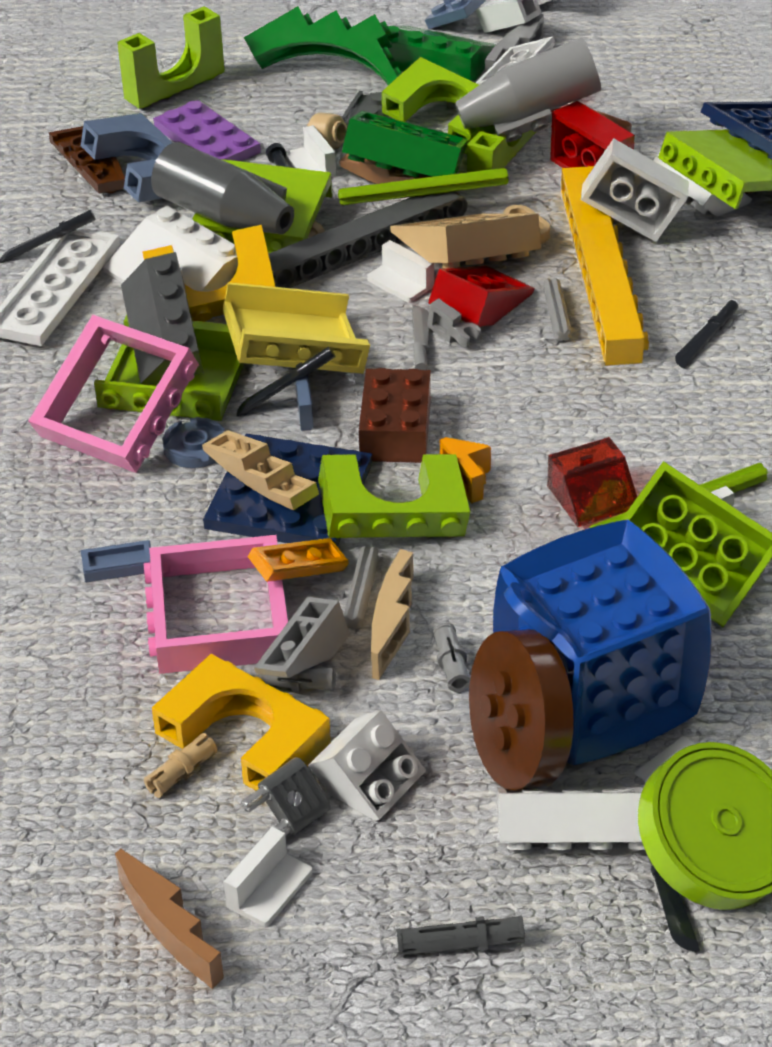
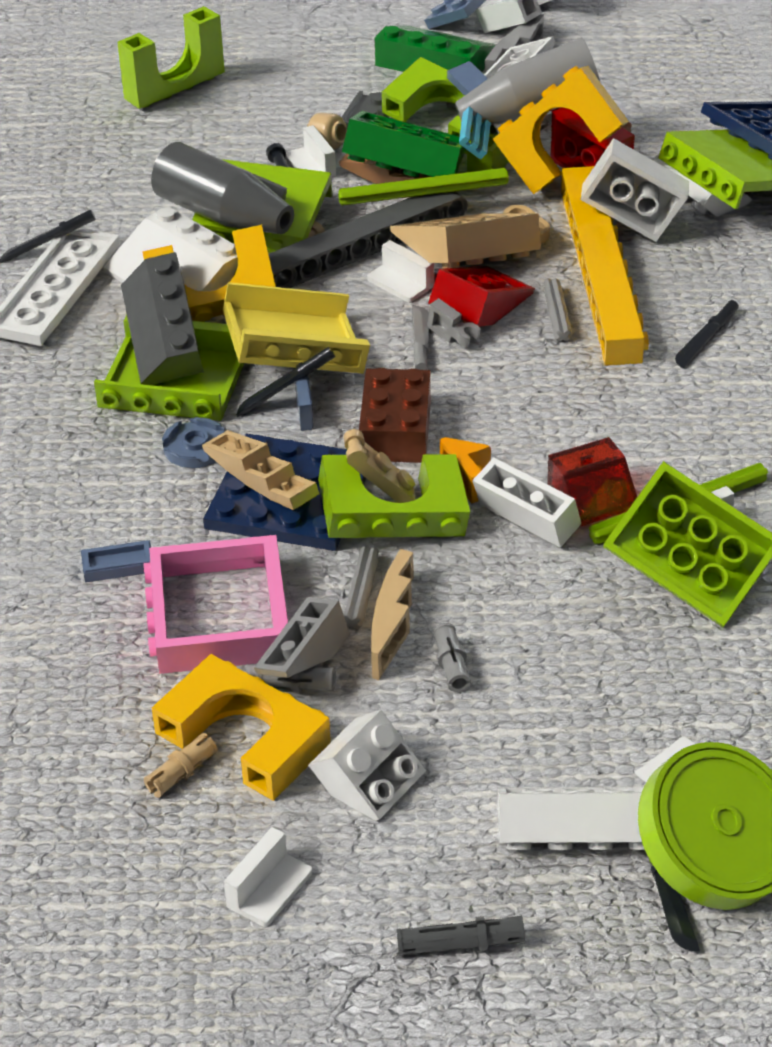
bright pink window [28,315,199,473] -> none
reddish brown wing [48,126,125,194] -> none
sand blue arch [81,113,173,203] -> none
medium nougat slope [115,848,224,989] -> none
medium lavender plate [153,100,261,161] -> none
dark grey piece [241,757,331,836] -> none
green arch [244,6,402,85] -> none
light orange tile [247,538,349,582] -> none
reddish brown brick [469,629,574,790] -> none
blue piece [493,519,712,765] -> none
none -> tan plate [343,429,416,503]
none -> sand blue tile [447,61,488,95]
none -> medium azure tile [459,107,491,159]
none -> white brick [473,457,581,548]
none -> yellow arch [493,65,629,194]

